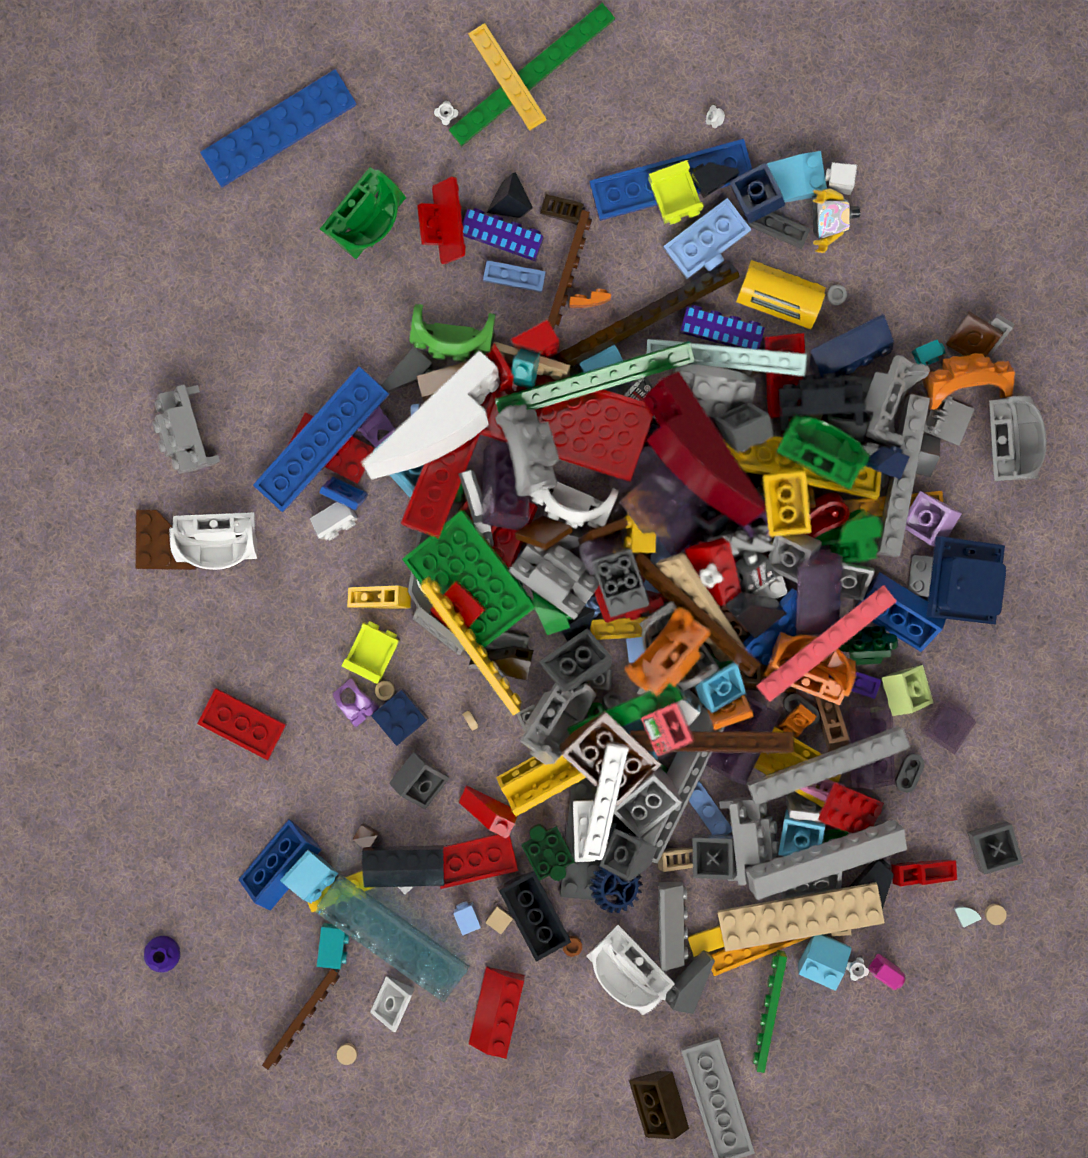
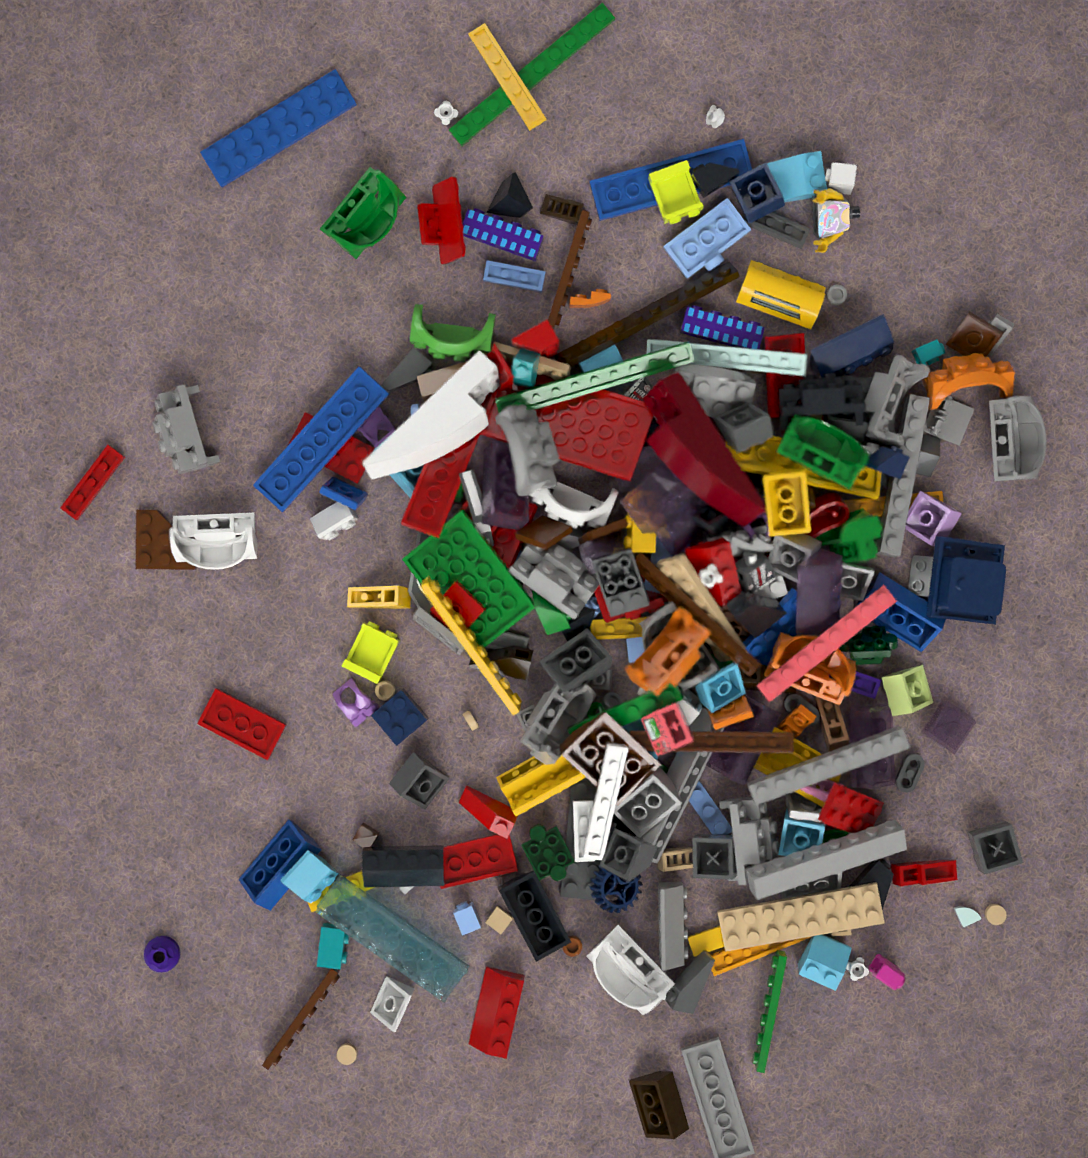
none -> red plate [60,445,125,520]

